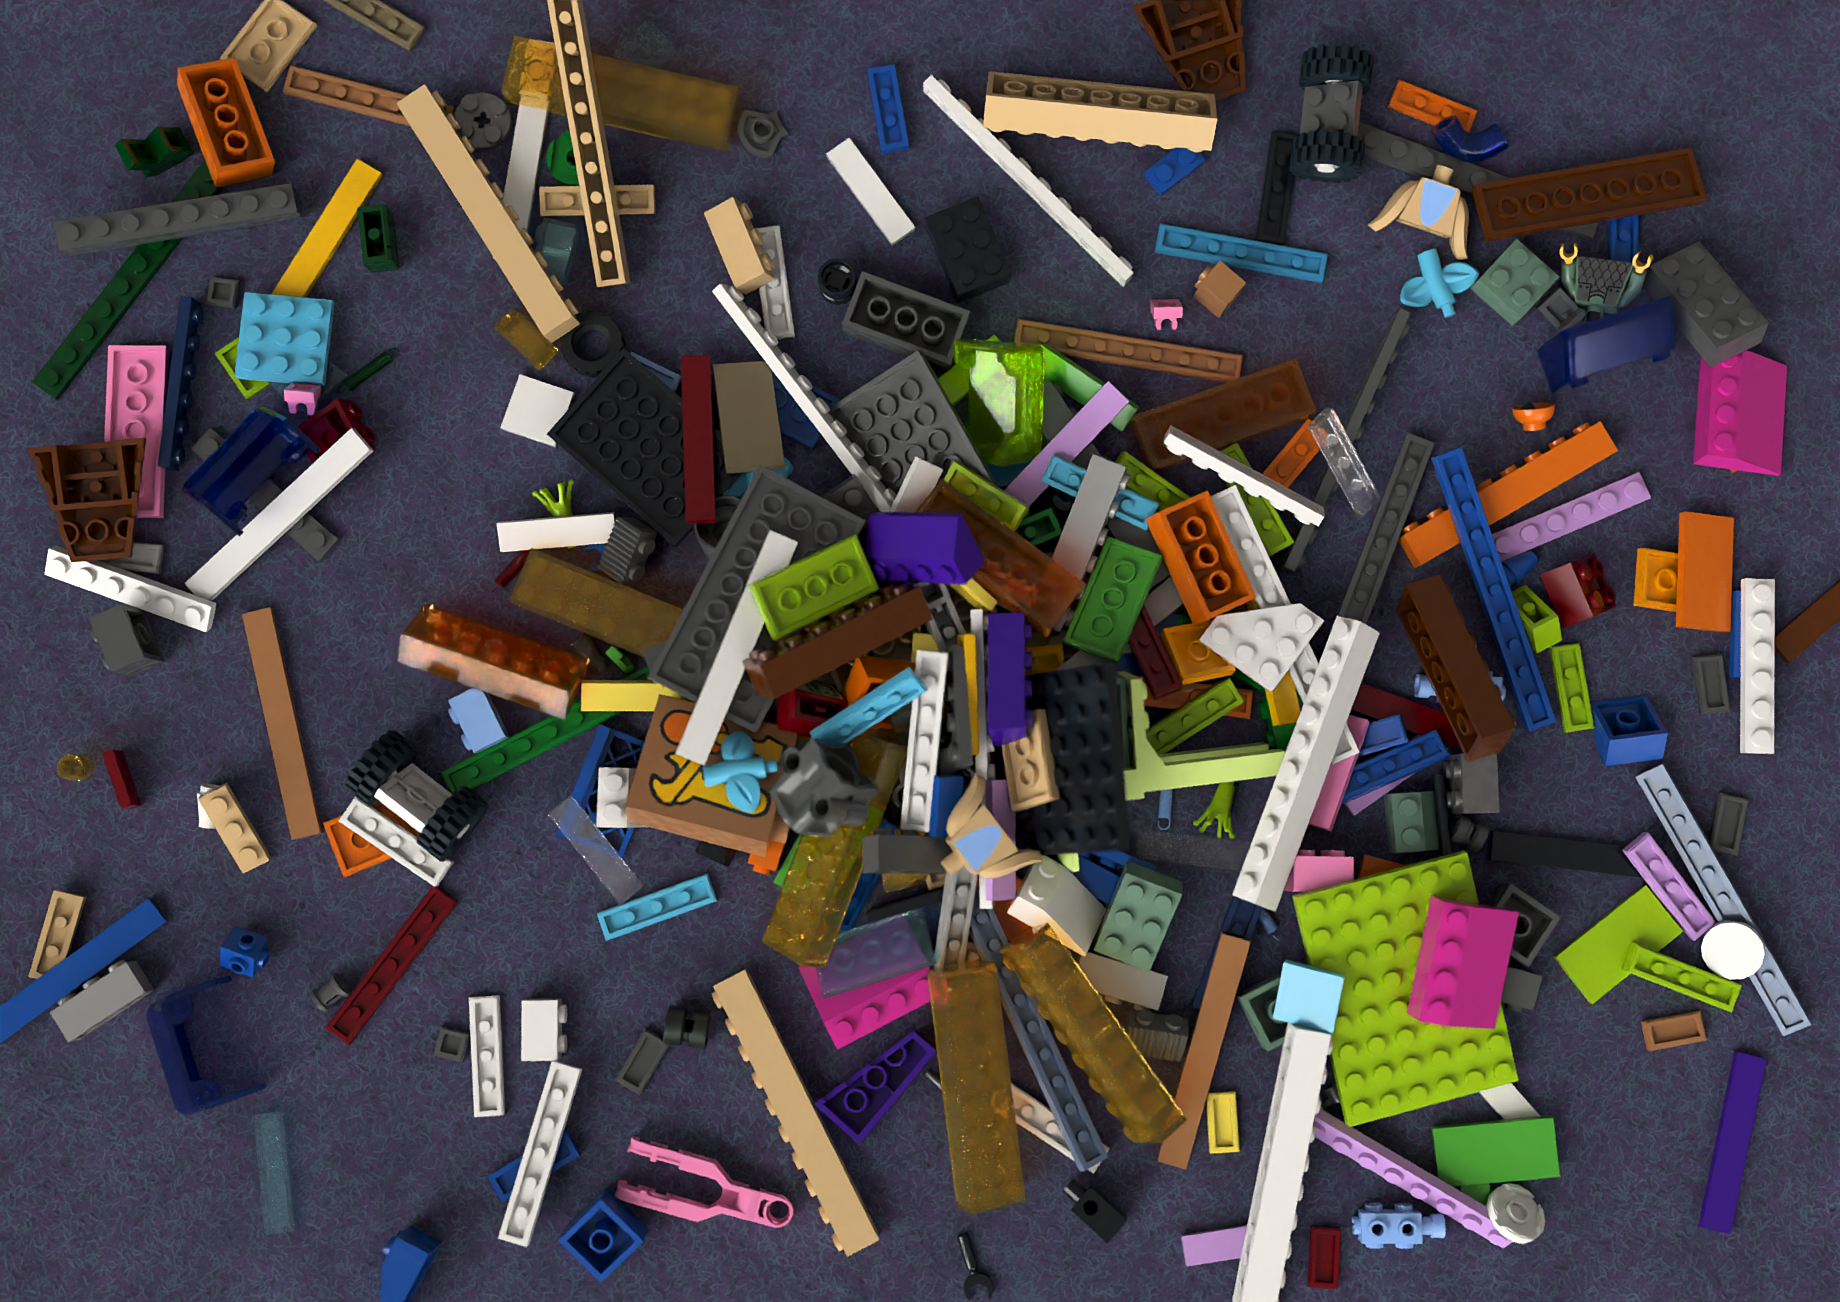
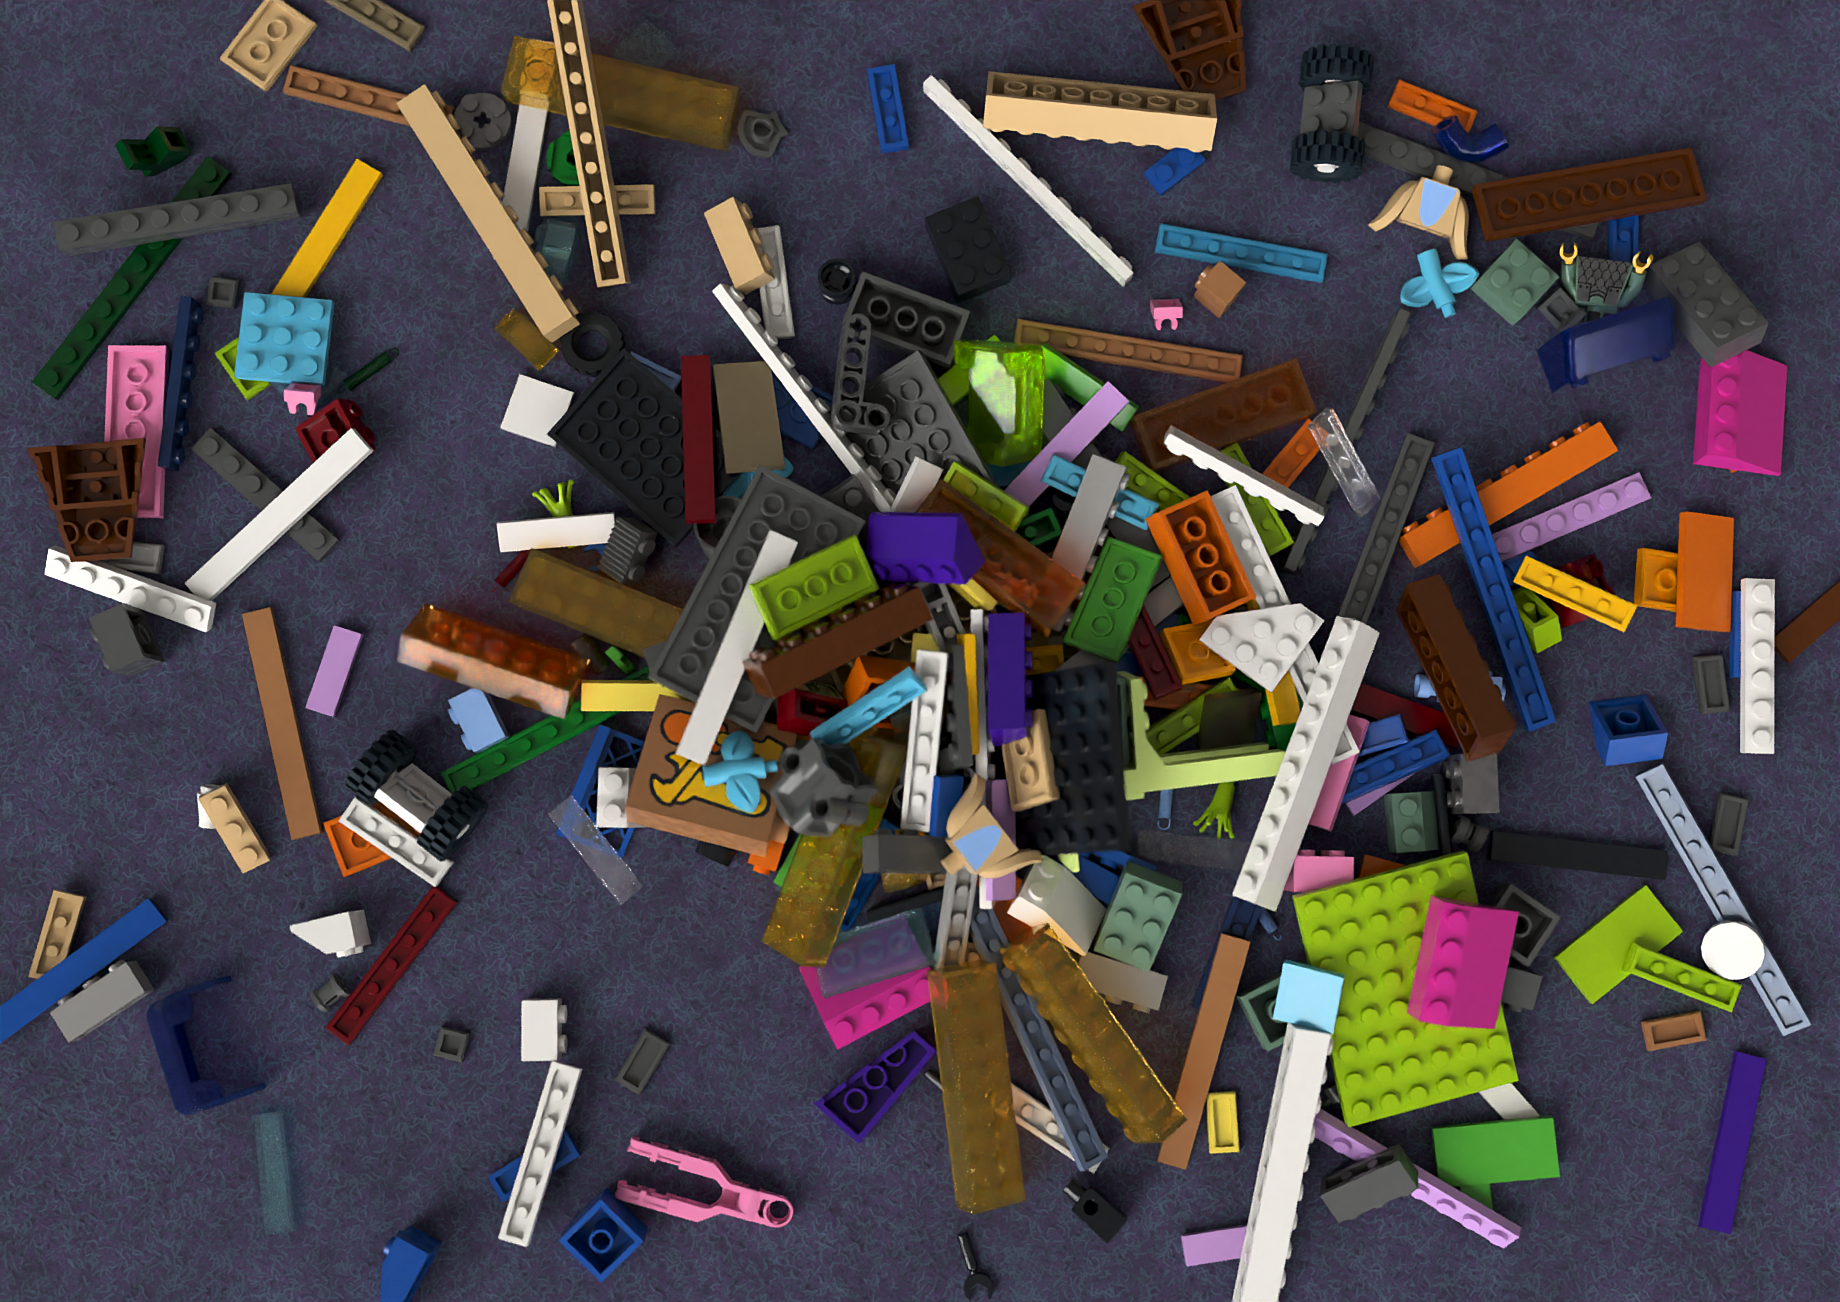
clear yellow bush [56,754,93,781] -> none
dark red tile [103,750,141,809] -> none
orange brick [177,57,275,188] -> none
clear blue windscreen [182,406,321,536] -> none
blue brick [220,926,270,977] -> none
dark green brick [357,204,399,273] -> none
white tile [469,995,505,1117] -> none
medium azure tile [597,873,718,941] -> none
pearl dark grey wheel [664,1005,712,1049] -> none
tan brick [712,968,880,1257] -> none
white tile [826,138,915,246] -> none
dark grey brick [1123,1009,1188,1063] -> none
black tile [1255,131,1299,245] -> none
dark red tile [1307,1225,1341,1289] -> none
light blue brick [1352,1203,1446,1249] -> none
white tile [1487,1183,1545,1244] -> none
orange piece [1512,402,1555,431] -> none
lime tile [1549,643,1595,733] -> none
lavender tile [1622,832,1717,941] -> none
none -> white slope [290,910,371,958]
none -> lavender tile [305,625,364,717]
none -> dark grey beam [831,314,890,435]
none -> clear smoke tile [1197,688,1262,750]
none -> dark grey brick [1320,1144,1418,1223]
none -> yellow tile [1513,556,1637,632]

